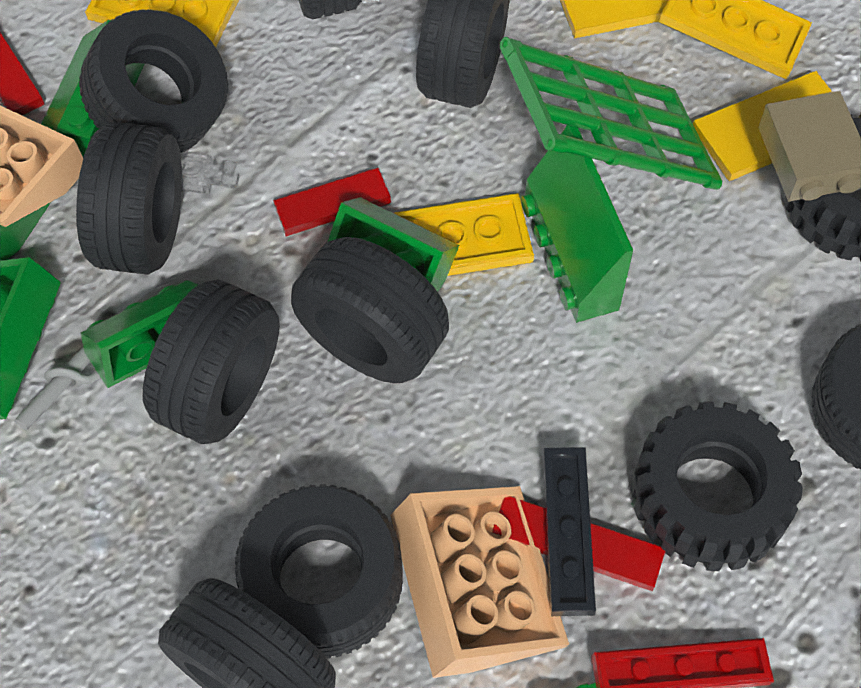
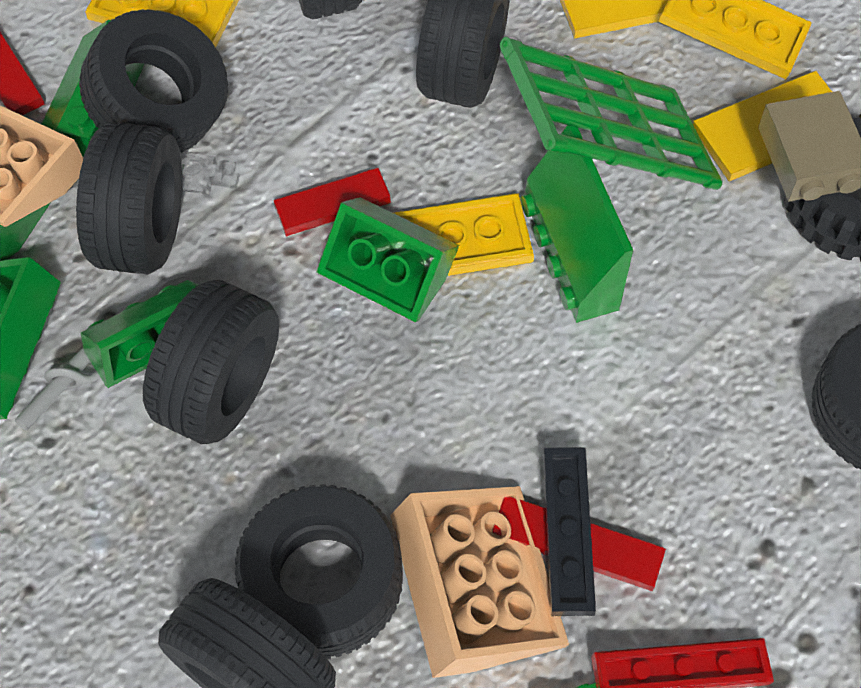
black tyre [291,237,449,384] -> none
black tyre [632,401,803,571] -> none

